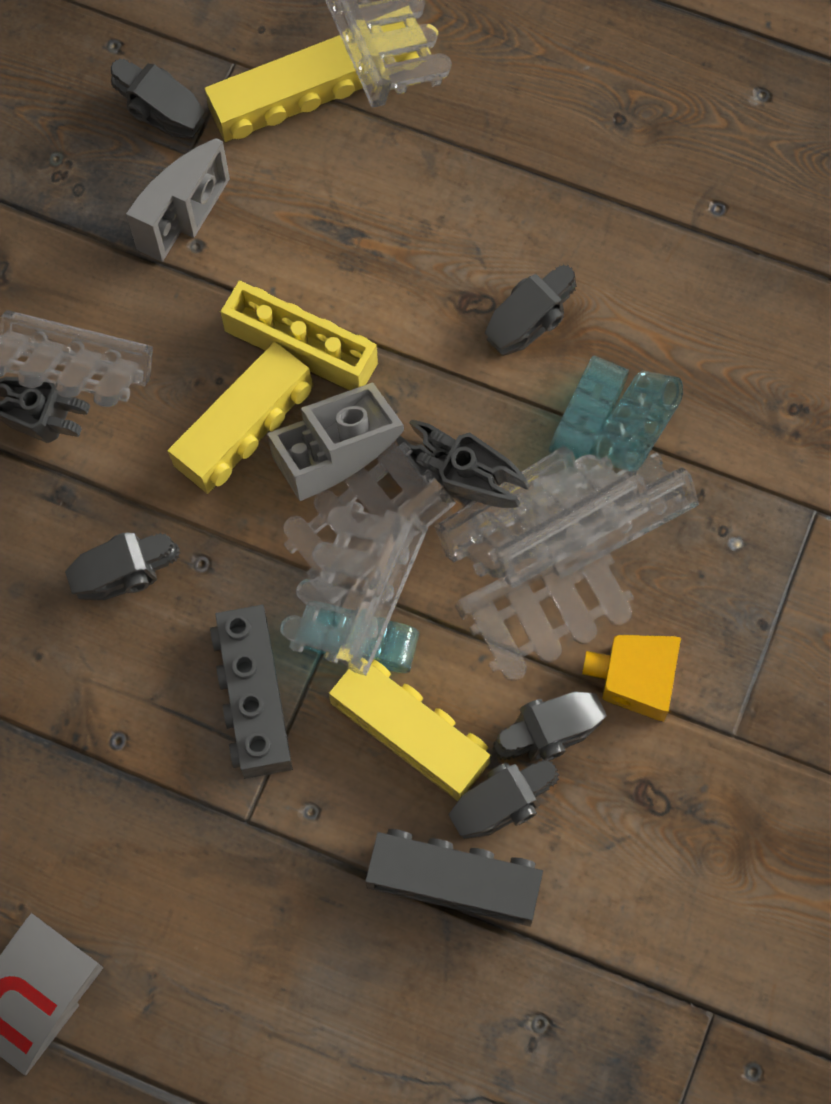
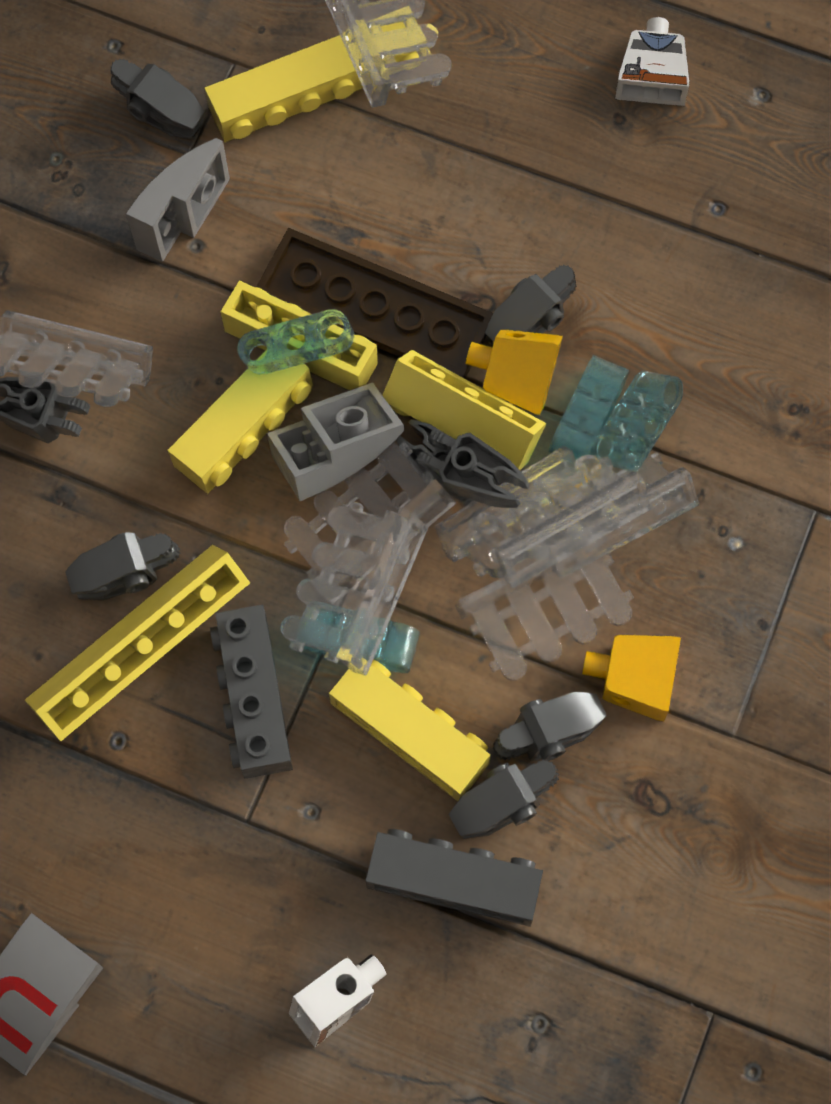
none -> light yellow brick [25,545,250,741]
none -> clear light blue beam [237,309,354,375]
none -> dark brown plate [256,228,493,379]
none -> white torso [289,954,386,1048]
none -> light yellow brick [382,350,546,470]
none -> yellow torso [466,330,563,415]
none -> white torso [615,17,689,106]

